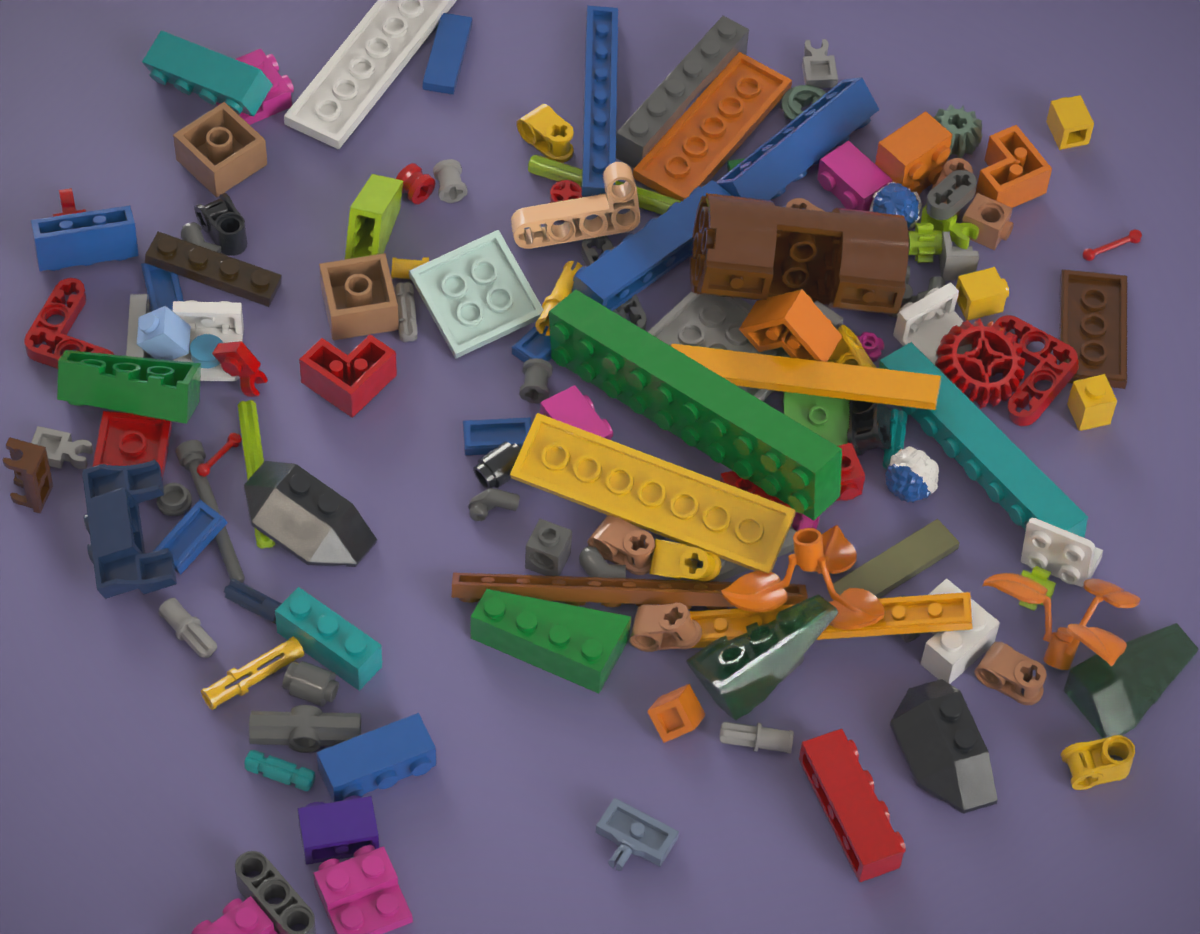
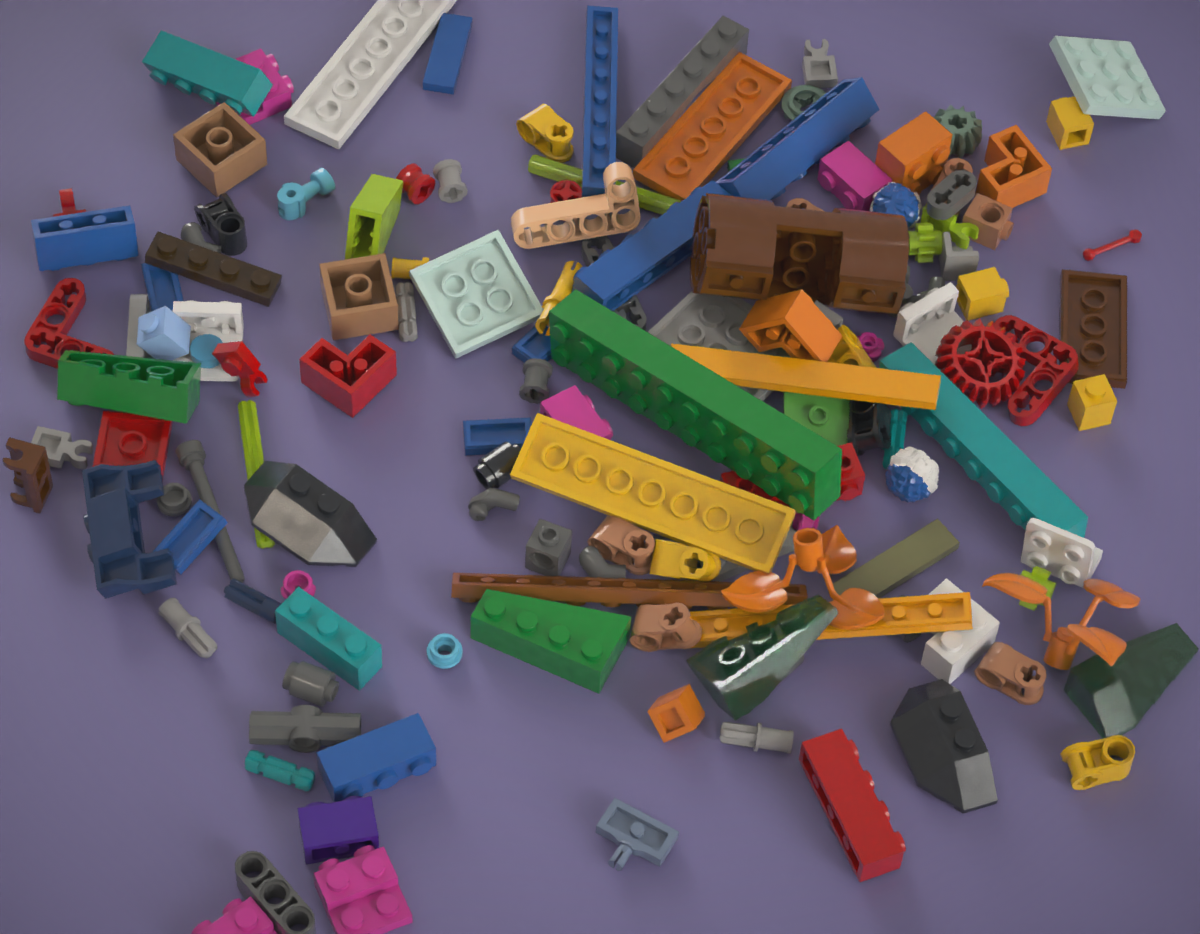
red hinge [197,433,242,477] -> none
yellow pin [201,636,305,710] -> none
none -> medium azure leg [277,167,335,220]
none -> dark pink plate [280,570,316,599]
none -> medium azure plate [427,633,463,669]
none -> light aqua plate [1049,36,1166,119]

